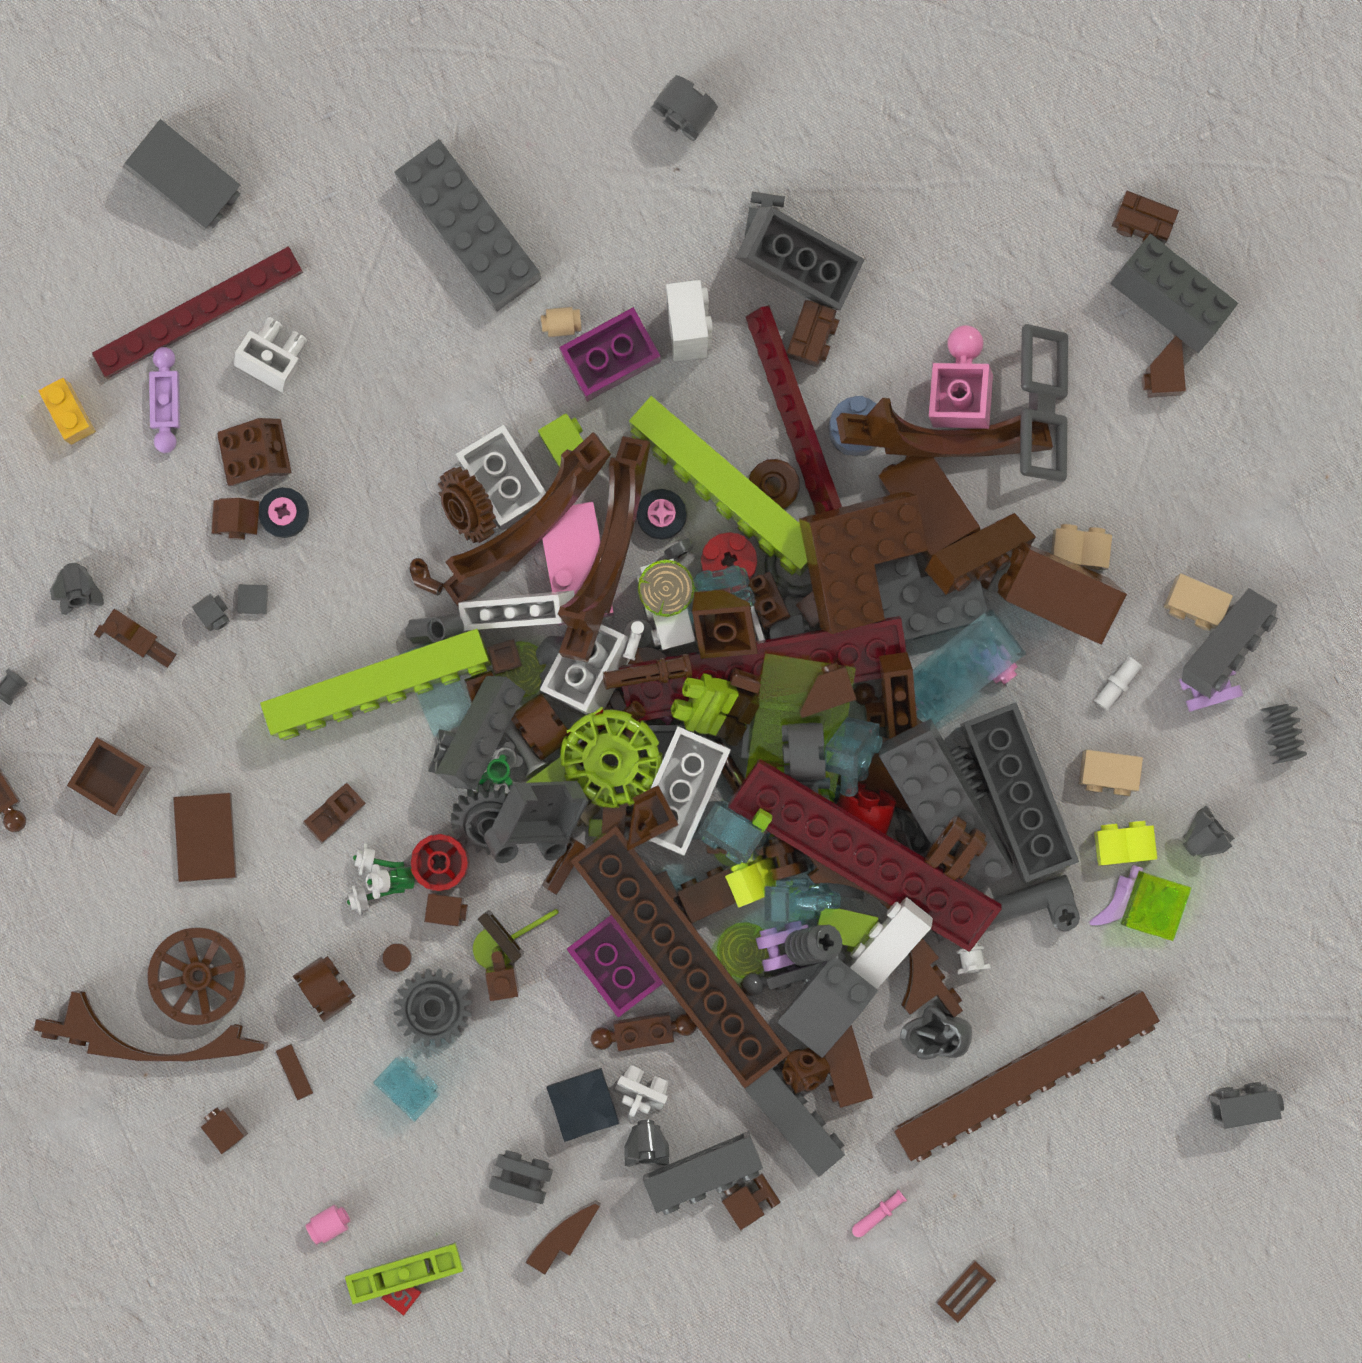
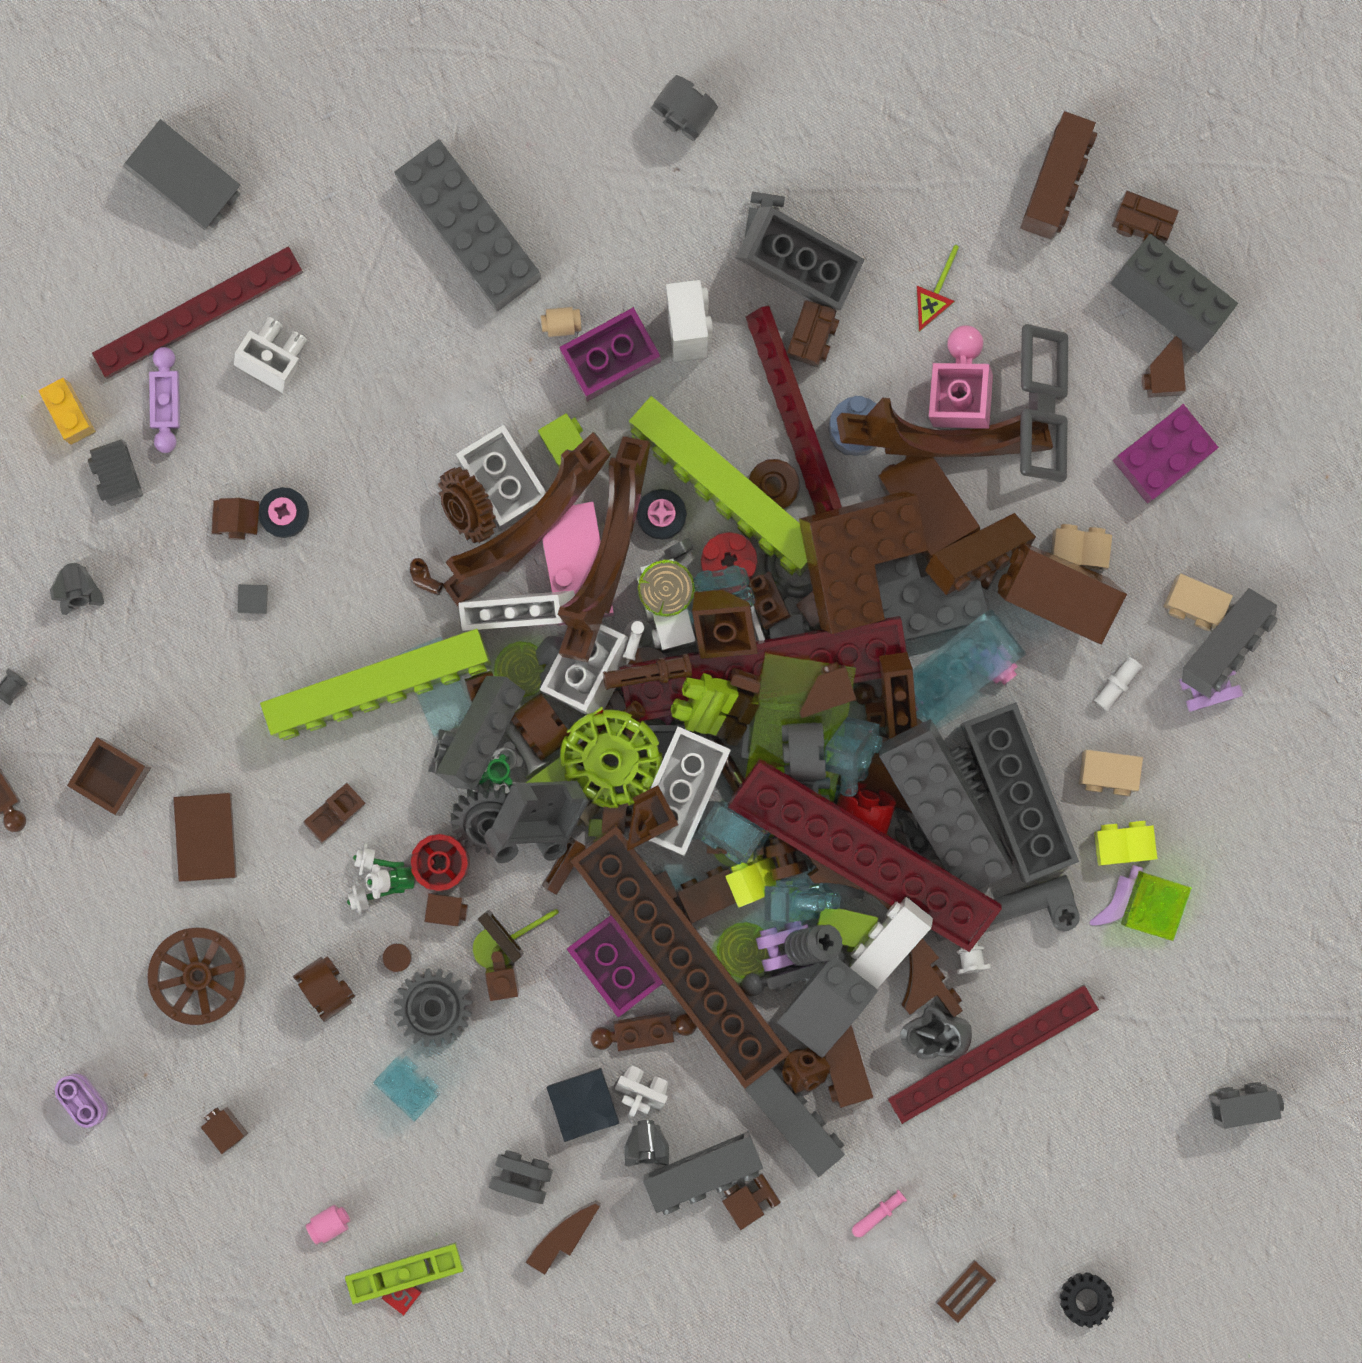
reddish brown slope [34,990,269,1061] -> none
reddish brown piece [93,608,177,668] -> none
dark grey plate [192,593,230,631] -> none
reddish brown bracket [217,418,292,486] -> none
reddish brown window [276,1044,313,1100] -> none
dark grey piece [405,614,464,644] -> none
reddish brown tile [487,639,523,675] -> none
lime piece [752,808,772,831] -> none
reddish brown brick [892,990,1160,1162] -> none
reddish brown brick [925,816,987,880] -> none
dark grey brick [1183,805,1235,858] -> none
dark grey piece [1261,704,1307,764] -> none
none -> lavender brick [55,1073,108,1128]
none -> dark grey brick [88,439,143,506]
none -> dark red plate [887,985,1099,1124]
none -> piece [917,245,959,332]
none -> reddish brown brick [1020,111,1098,240]
none -> black tyre [1059,1272,1114,1328]
none -> magenta brick [1112,404,1219,504]

